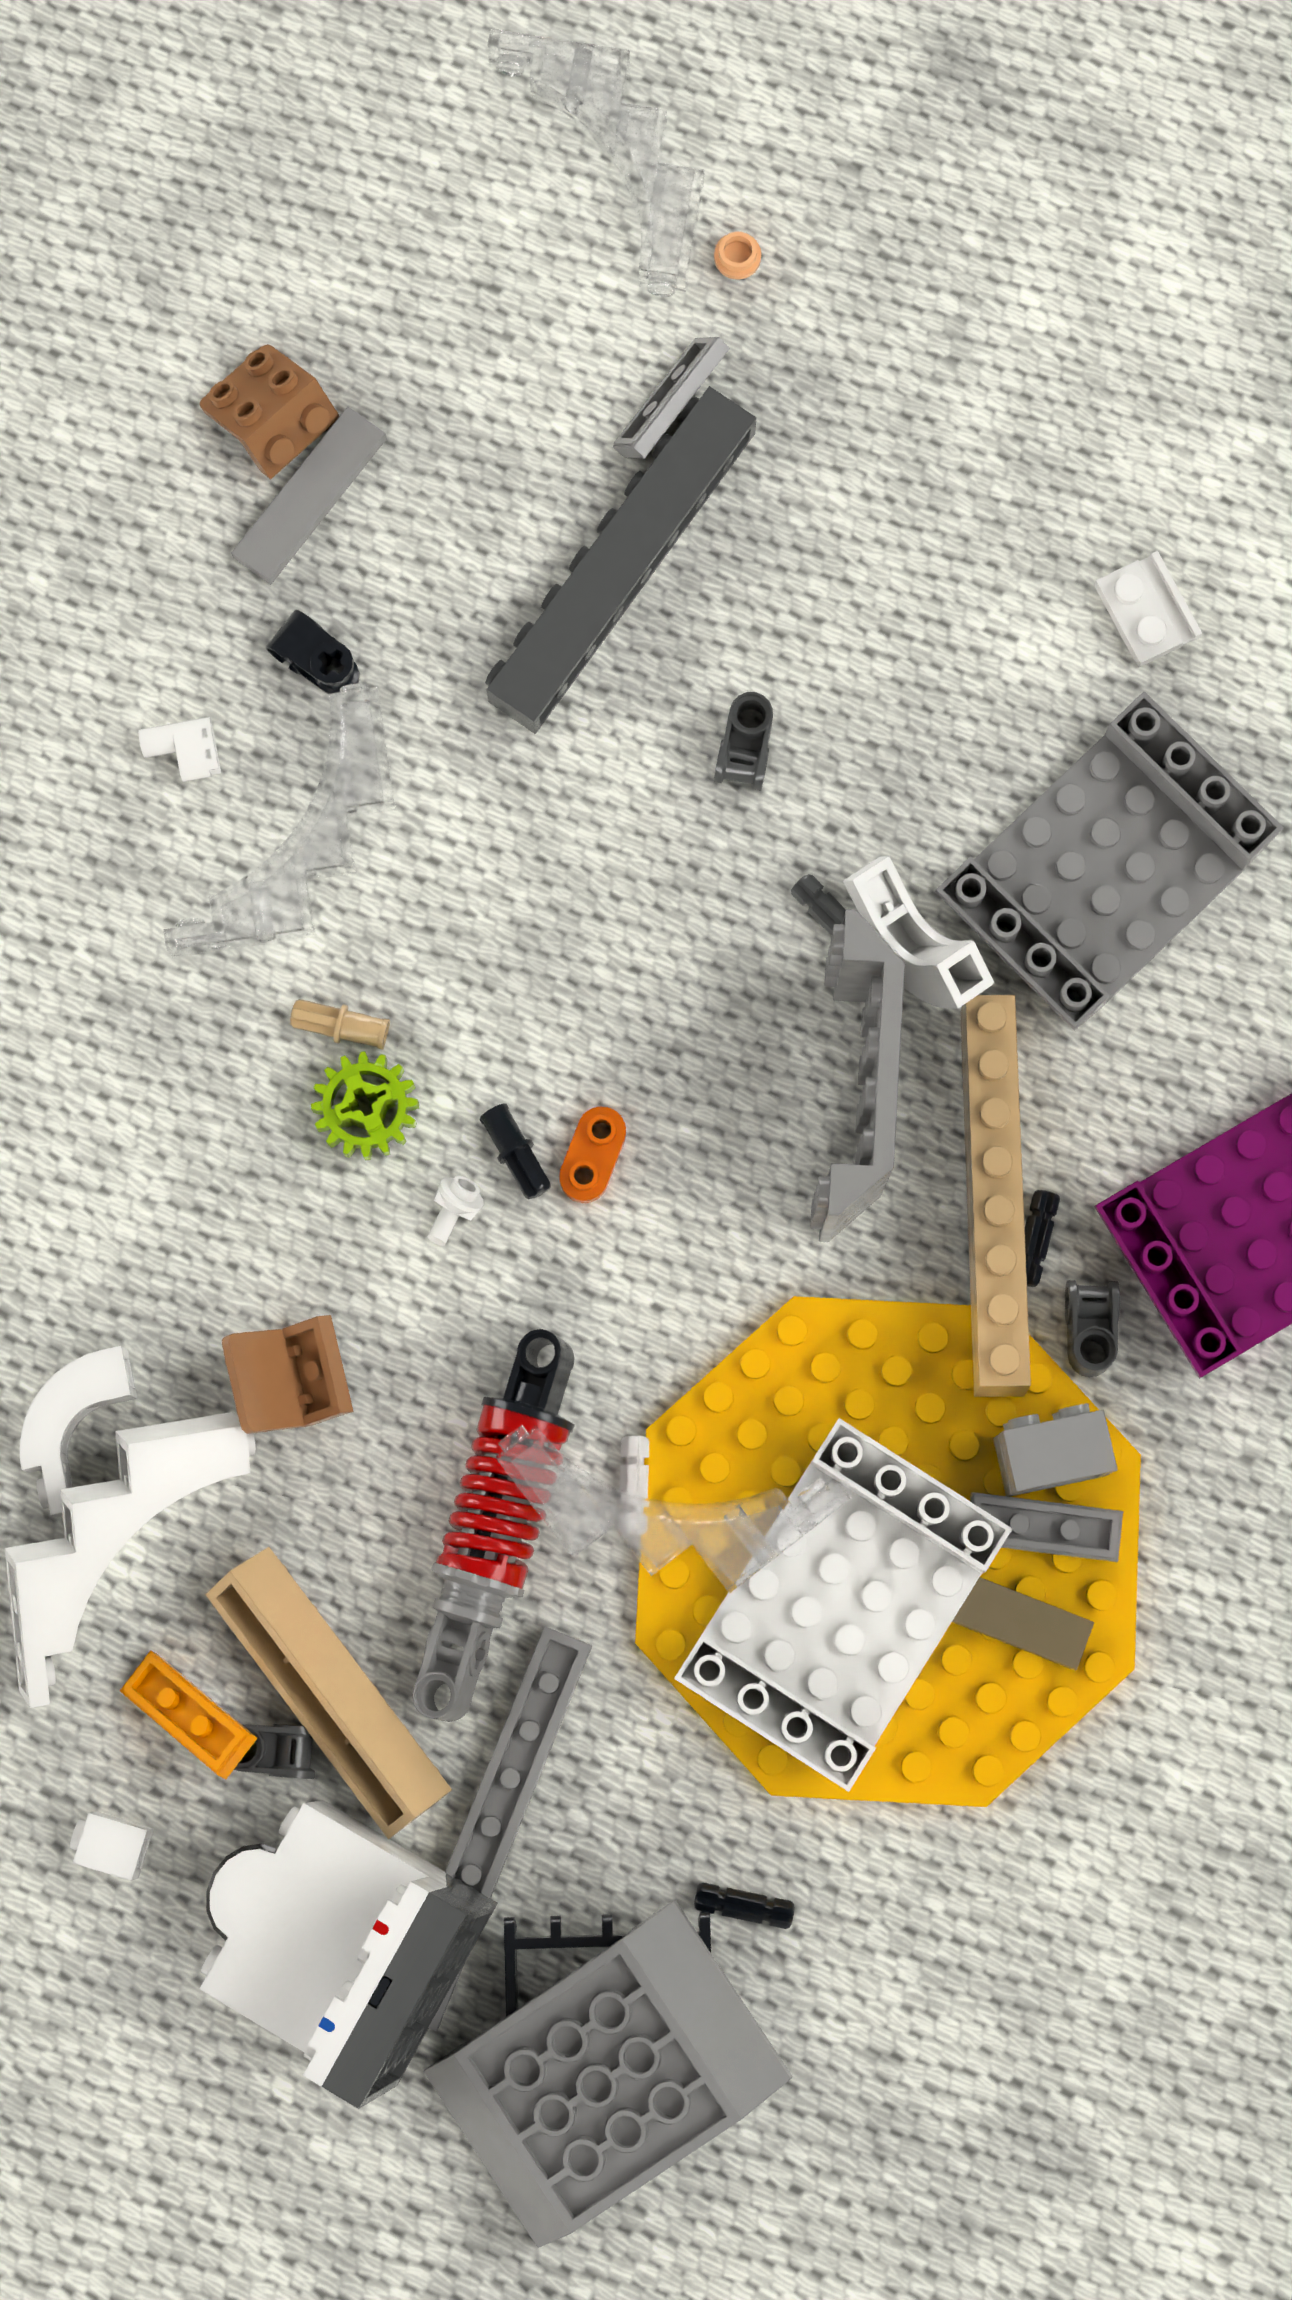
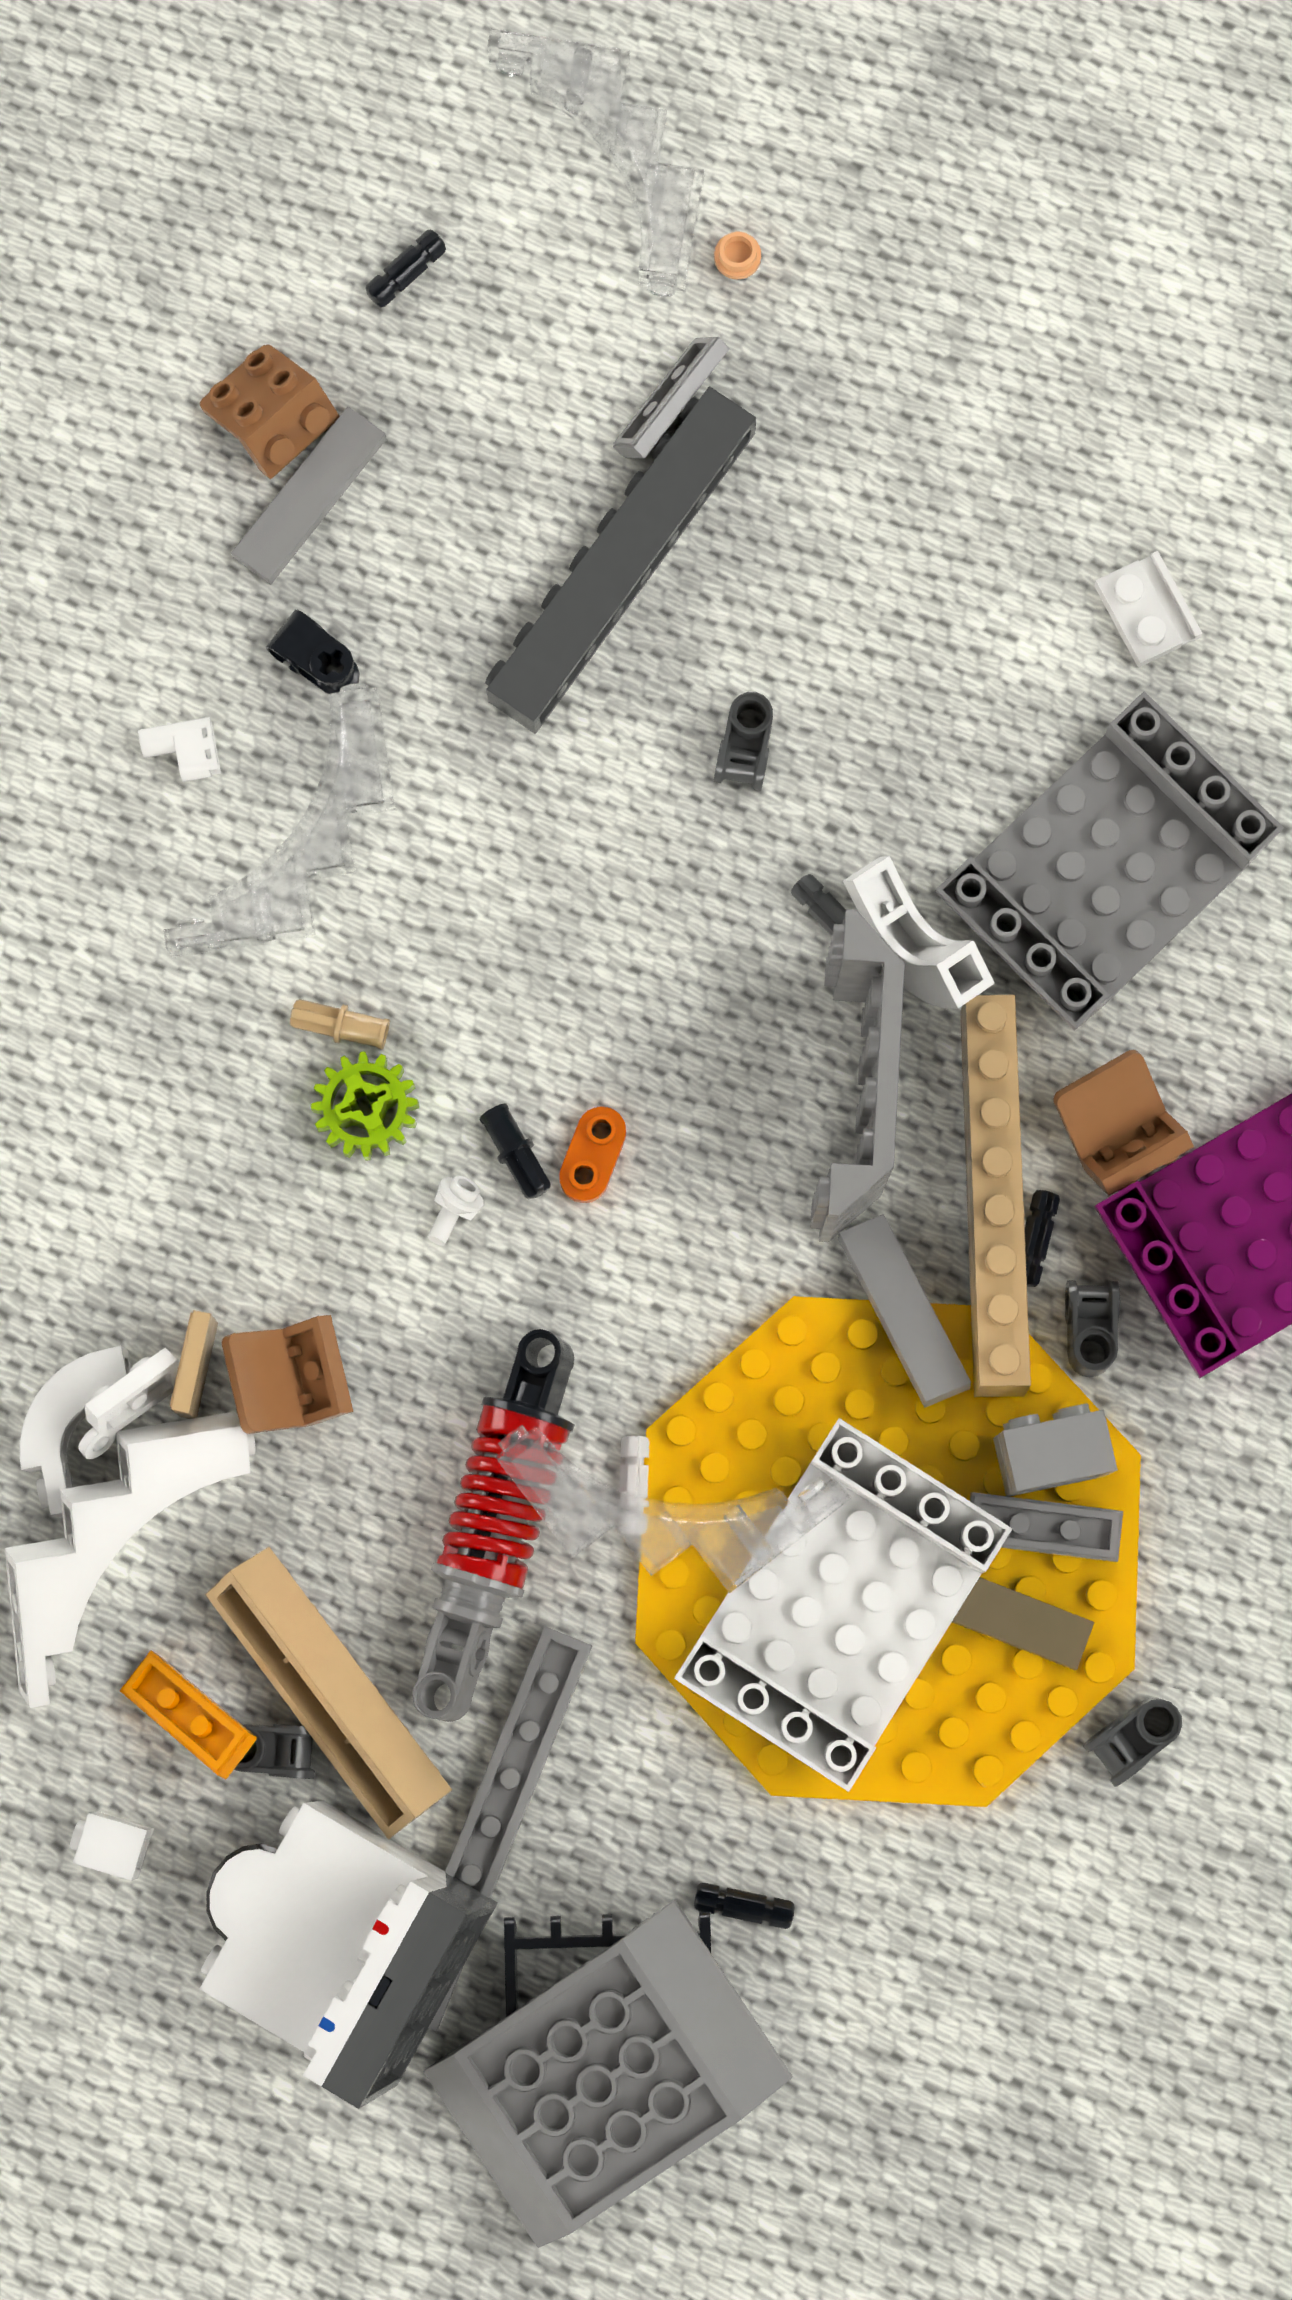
none -> white hinge [78,1348,178,1459]
none -> tan tile [170,1310,218,1419]
none -> black axle [365,229,446,308]
none -> light grey tile [838,1214,971,1408]
none -> medium nougat bracket [1053,1050,1194,1196]
none -> dark grey piece [1083,1698,1182,1787]

